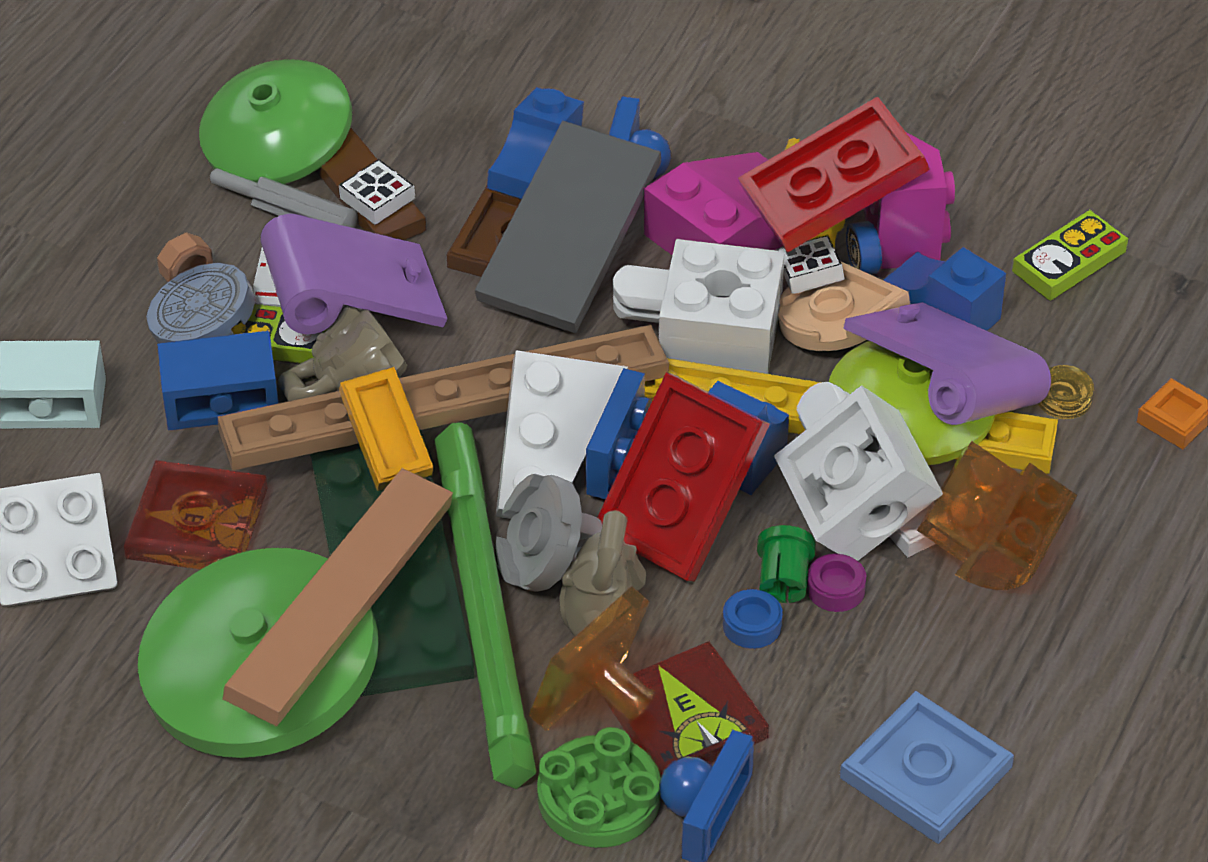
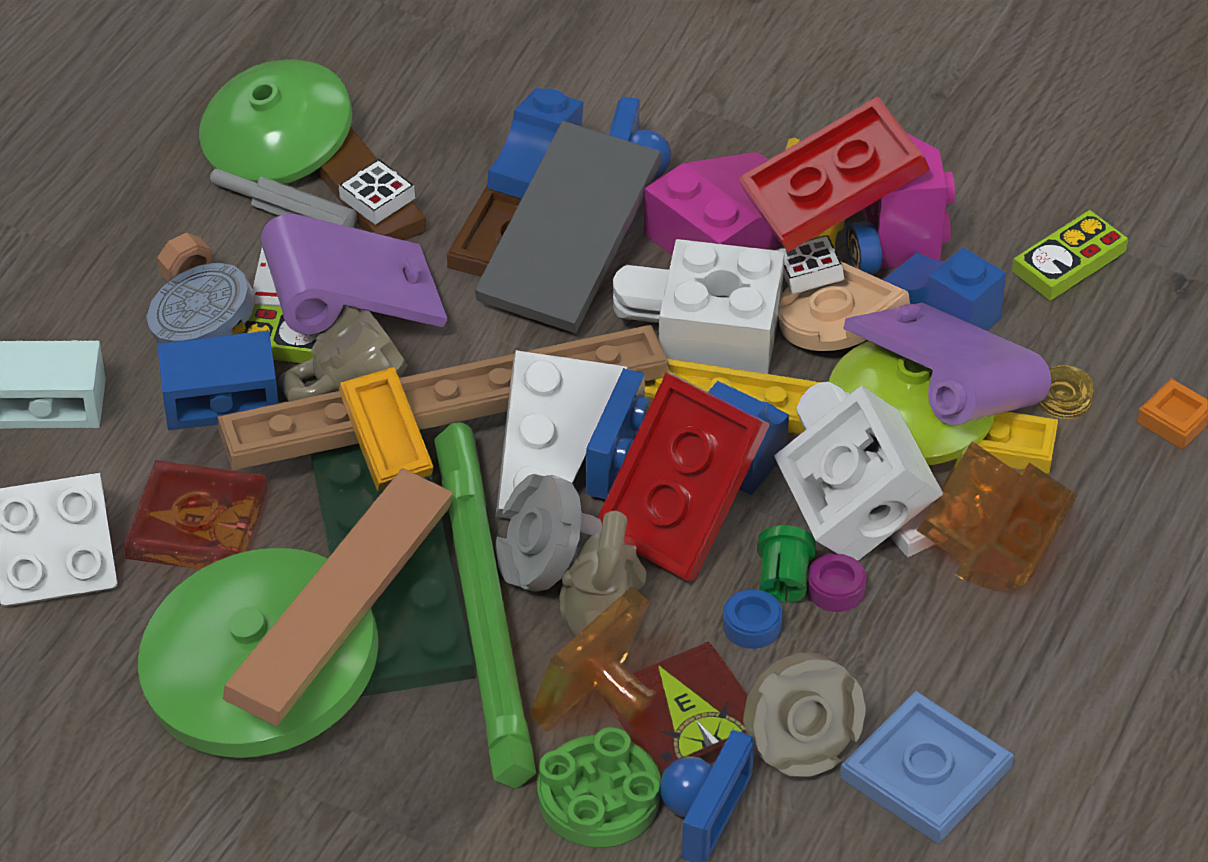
none -> dark tan tile [743,652,866,777]

